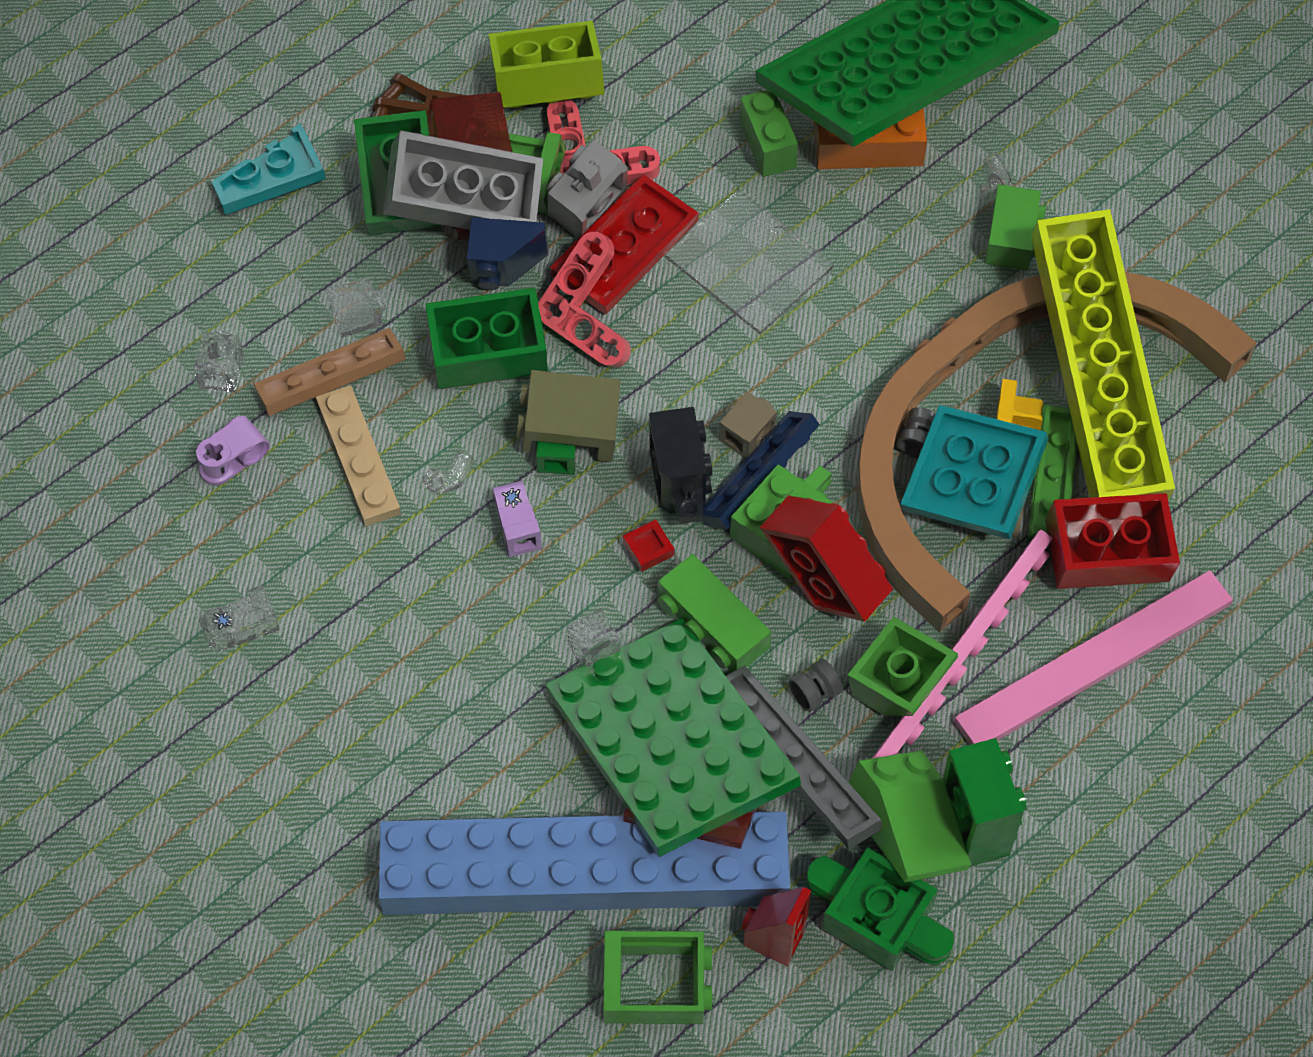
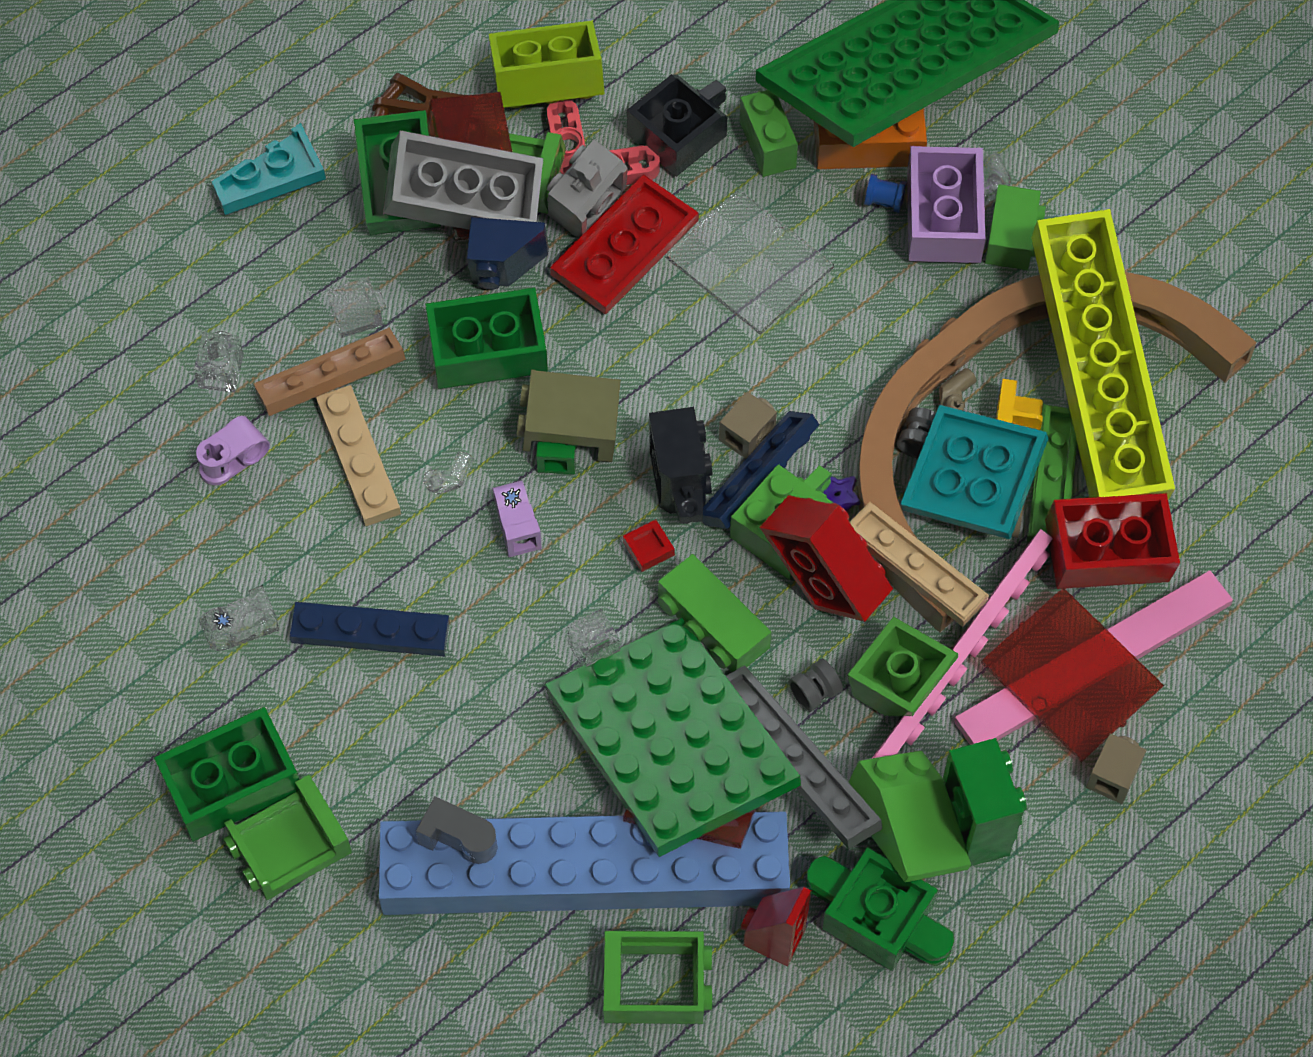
coral beam [538,232,631,368] -> none
none -> green brick [154,707,299,842]
none -> bright green panel [223,775,352,901]
none -> dark blue plate [290,602,450,657]
none -> dark grey leg [416,796,498,864]
none -> black hinge [627,74,728,177]
none -> dark purple plate [823,476,861,511]
none -> tan tile [850,502,989,627]
none -> blue bush [864,174,907,213]
none -> lavender brick [907,146,985,263]
none -> dark tan arm [939,368,977,411]
none -> clear red piece [981,587,1164,763]
none -> dark tan brick [1086,733,1147,805]

